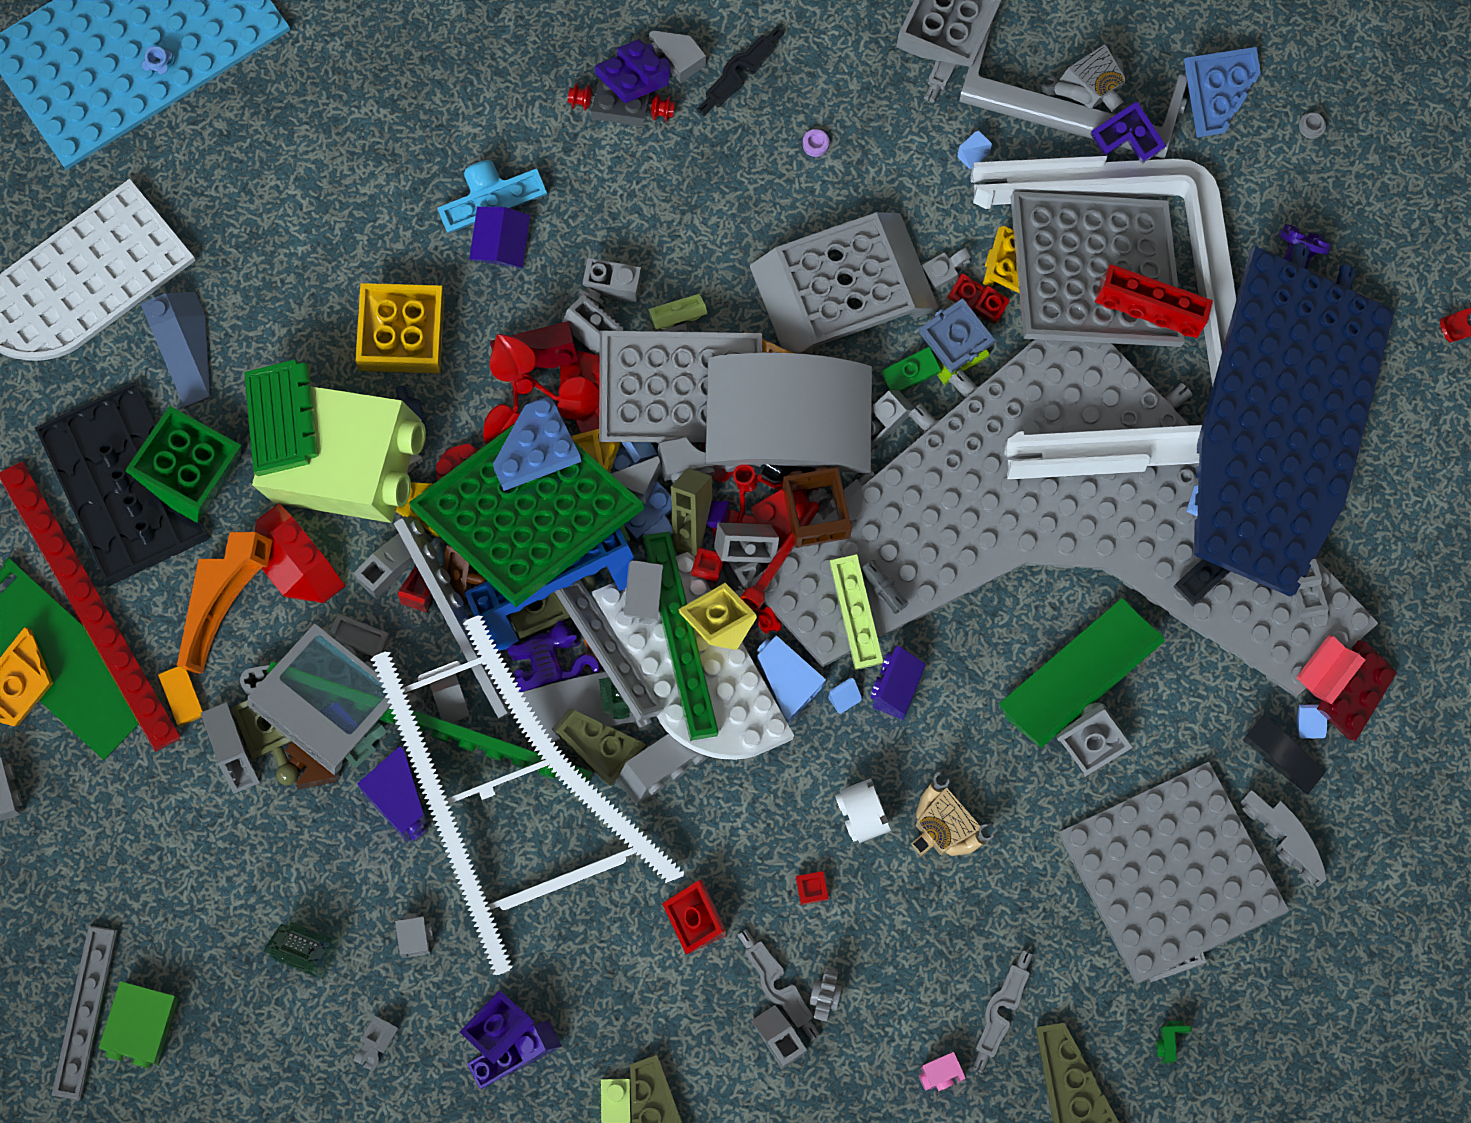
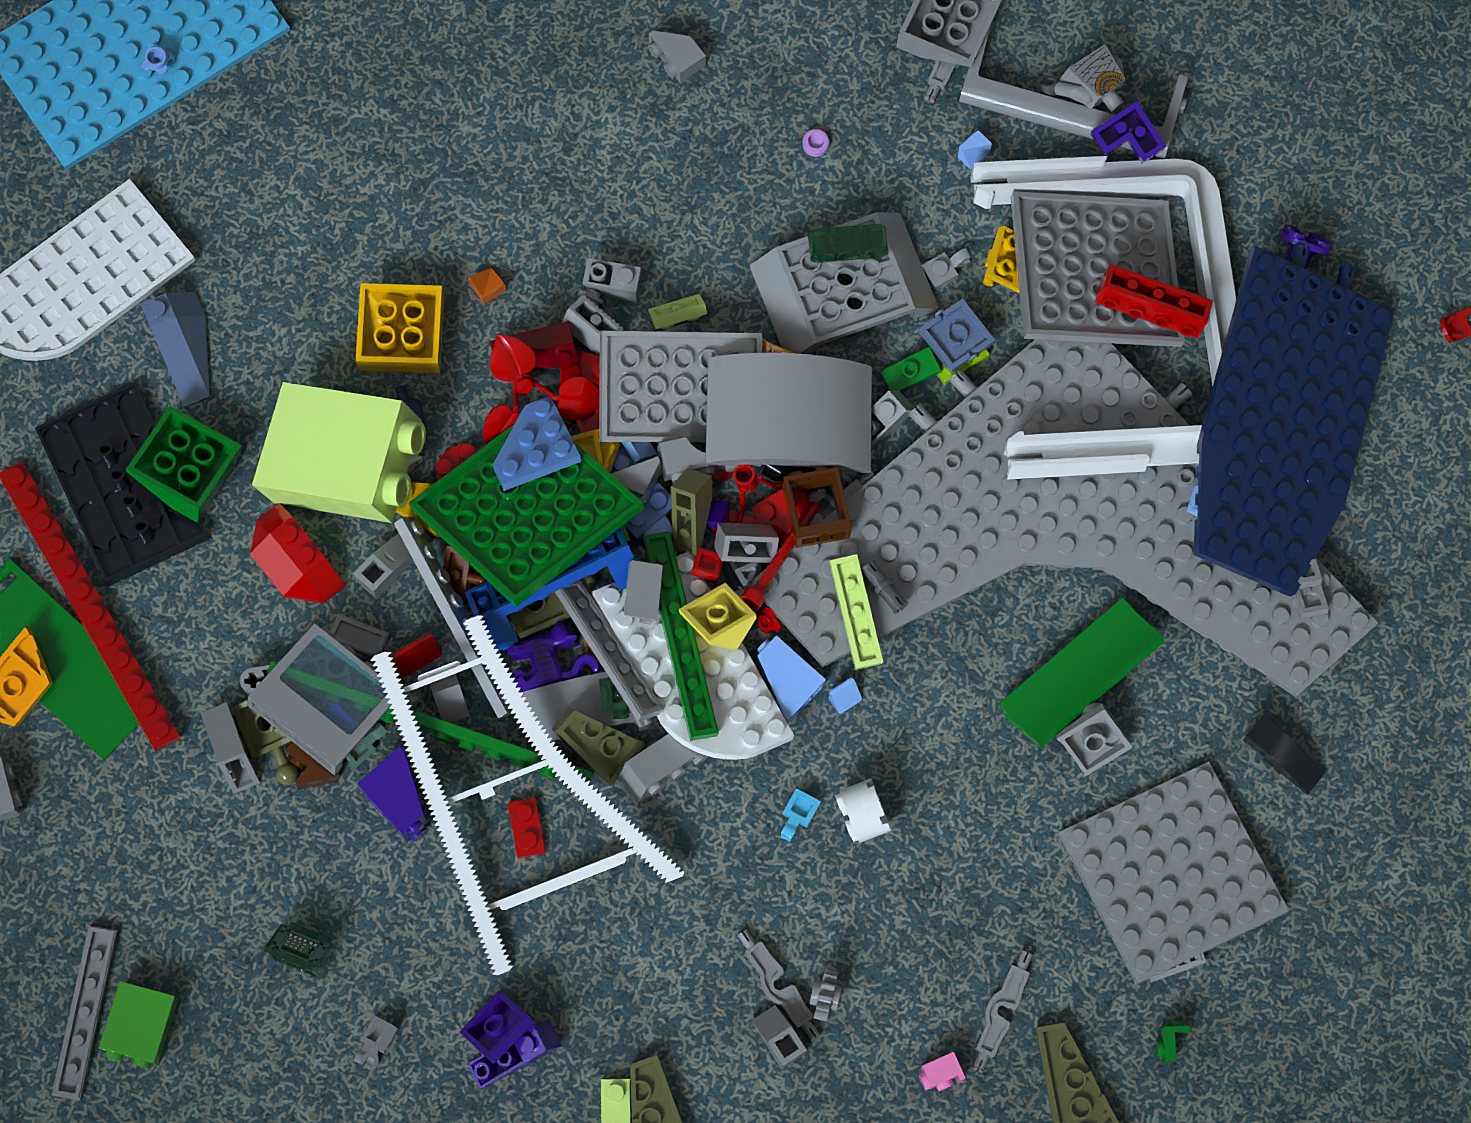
light orange tile [158,667,203,727] -> none
orange arch [177,532,273,673] -> none
green hinge [244,359,318,477] -> none
light grey brick [395,913,434,958] -> none
red slope [398,565,433,613] -> none
medium azure plate [437,160,547,234] -> none
dark purple slope [469,206,530,268] -> none
dark grey plate [568,78,675,126] -> none
dark purple plate [595,39,671,103] -> none
red slope [662,880,726,955] -> none
black piece [696,26,784,117] -> none
red plate [795,871,829,905] -> none
dark purple slope [870,645,926,720] -> none
tan torso [911,769,999,856] -> none
red slope [947,273,1010,323] -> none
black plate [1174,559,1231,606] -> none
medium blue plate [1184,47,1261,138] -> none
light grey slope [1240,790,1327,887] -> none
light blue slope [1296,704,1327,739] -> none
coral panel [1297,635,1365,704] -> none
light grey plate [1299,112,1326,139] -> none
dark red plate [1317,640,1397,741] -> none
none -> red slope [388,633,442,679]
none -> orange slope [468,268,506,304]
none -> red plate [508,798,546,859]
none -> medium azure plate [780,788,821,842]
none -> clear green beam [807,224,889,263]

